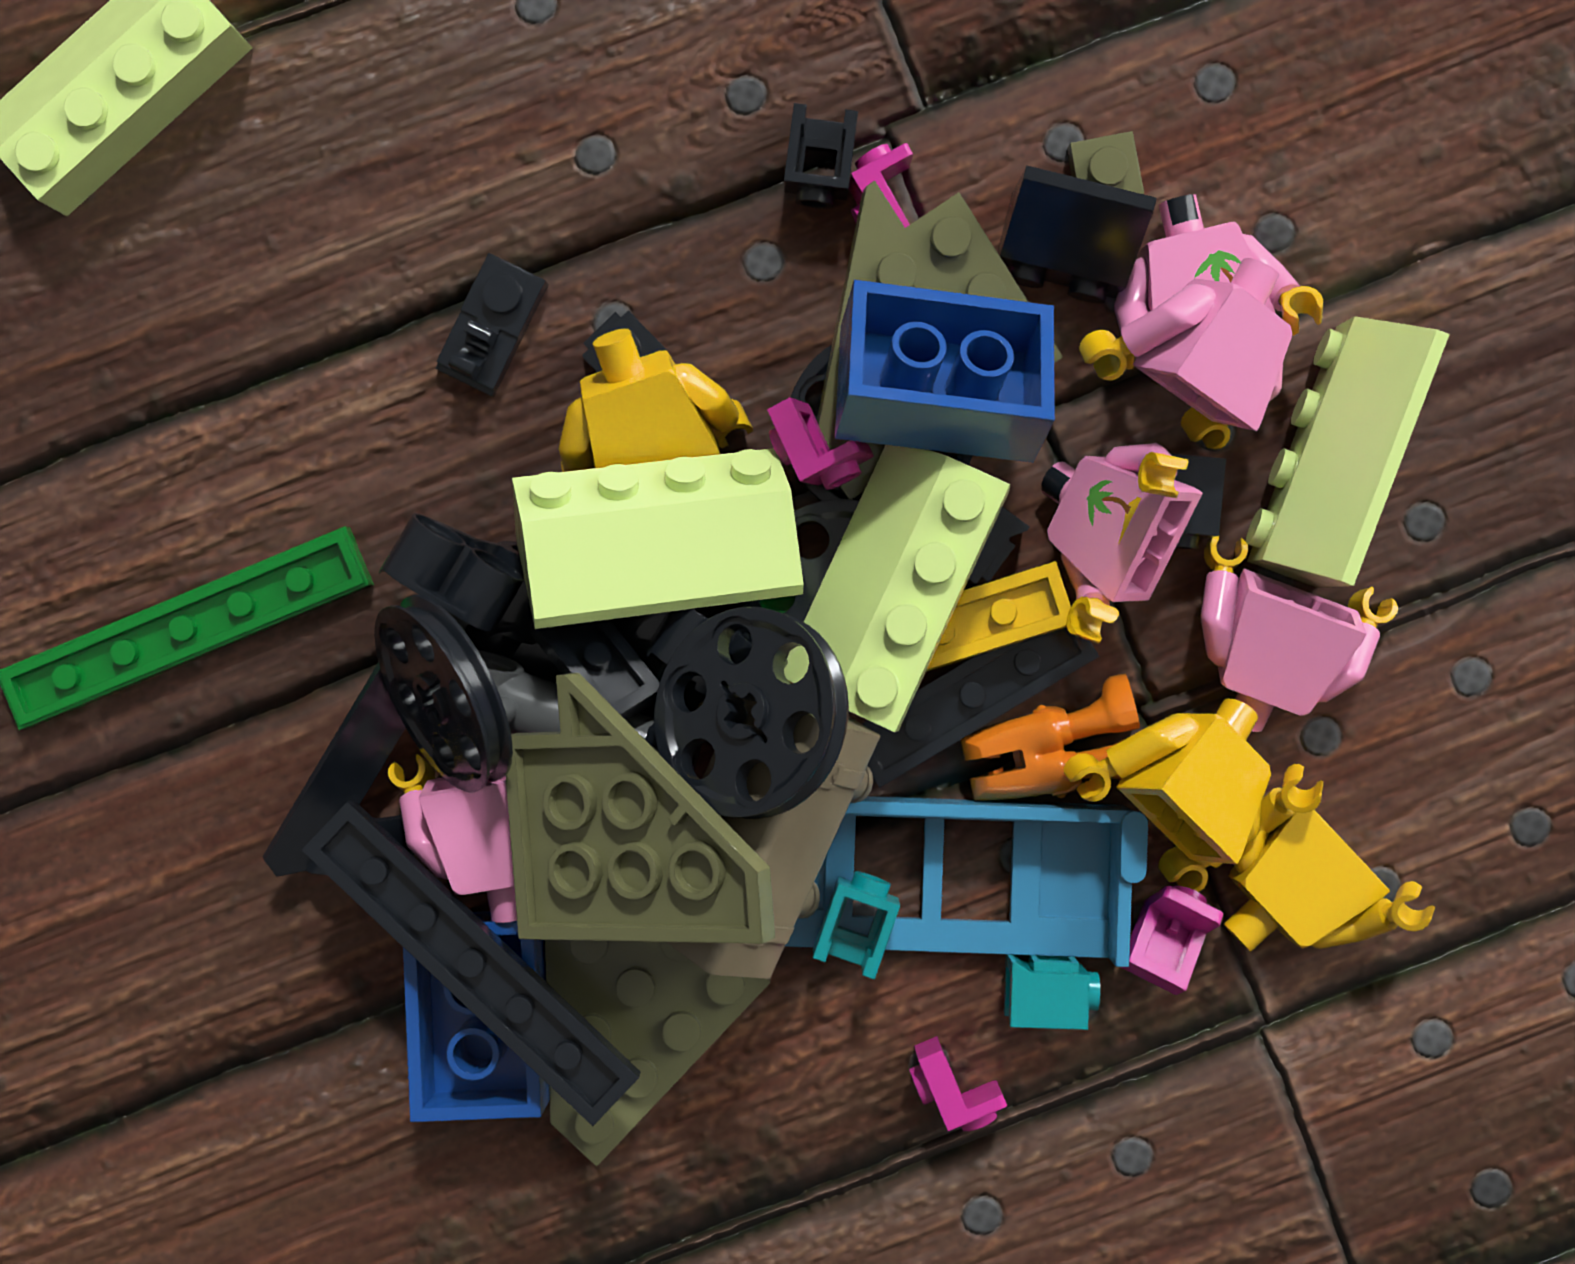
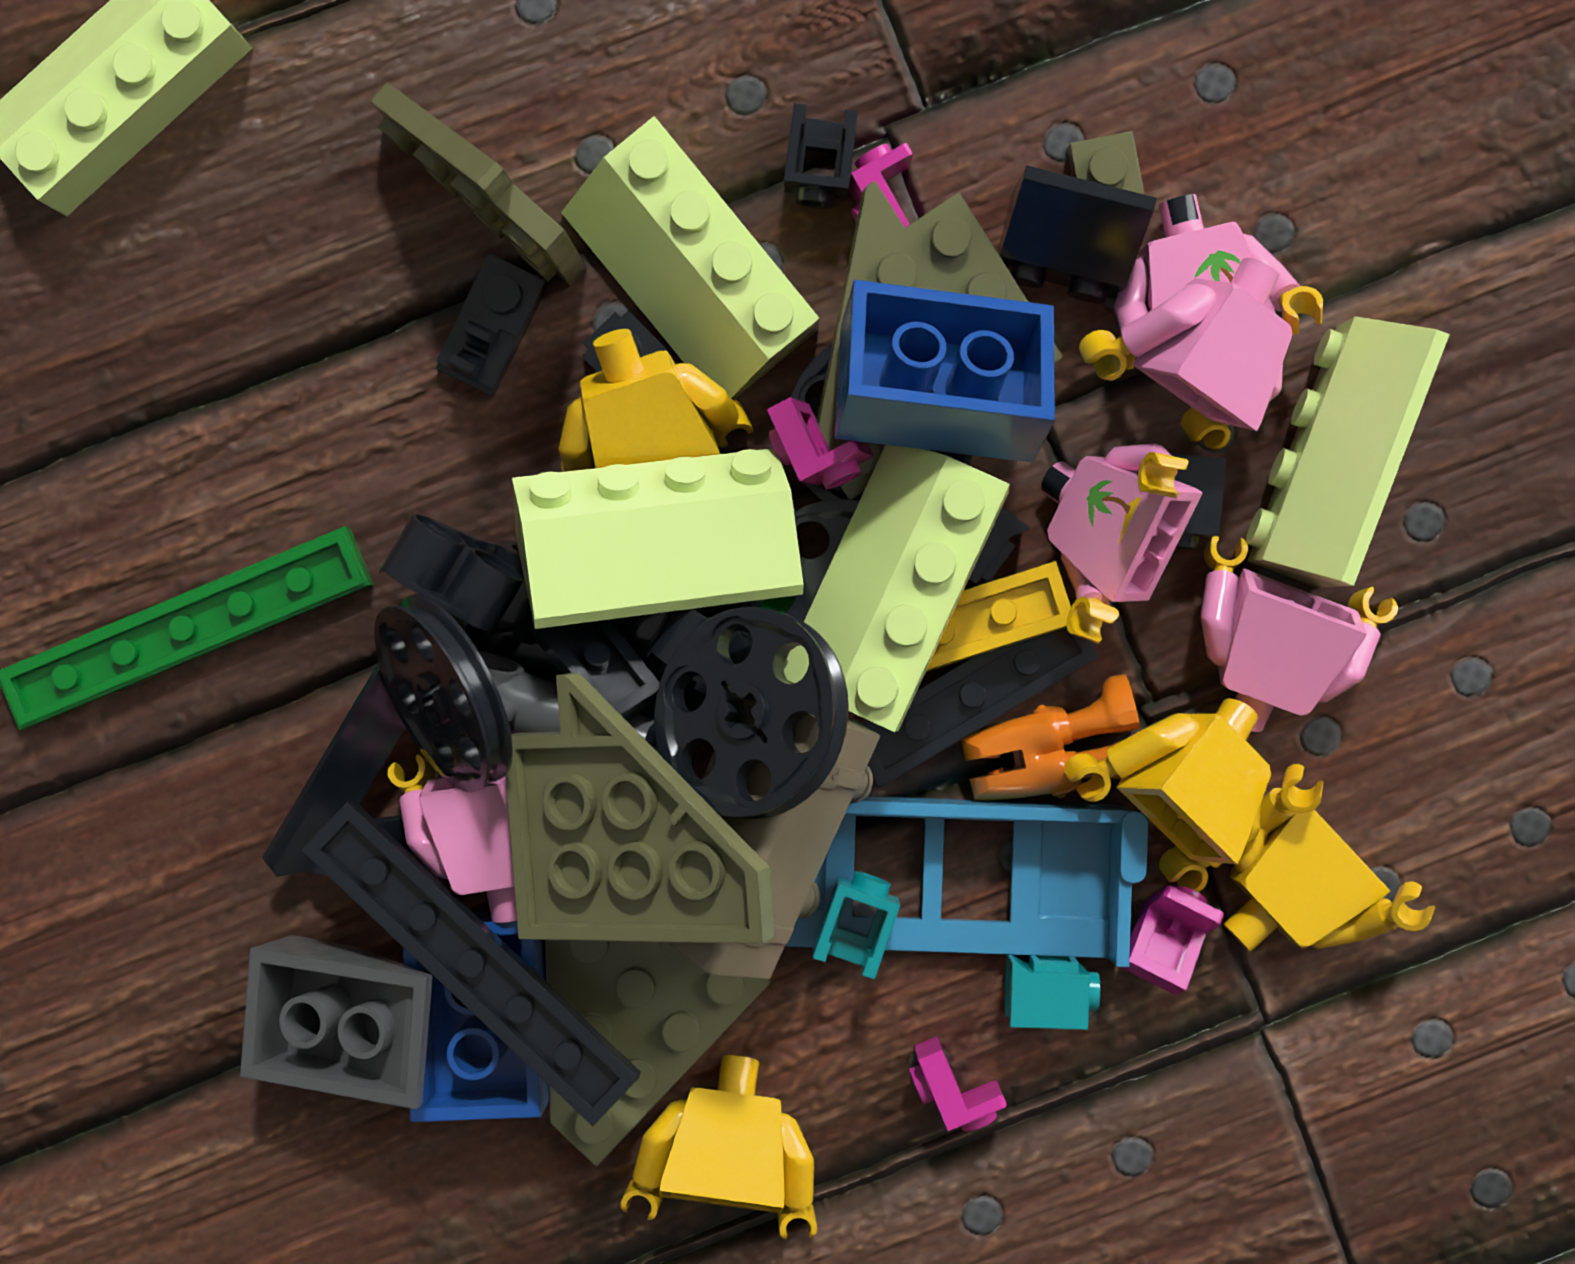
none -> dark grey slope [240,935,433,1109]
none -> olive wing [370,82,587,286]
none -> yellowish green slope [561,116,820,400]
none -> yellow torso [621,1055,817,1239]

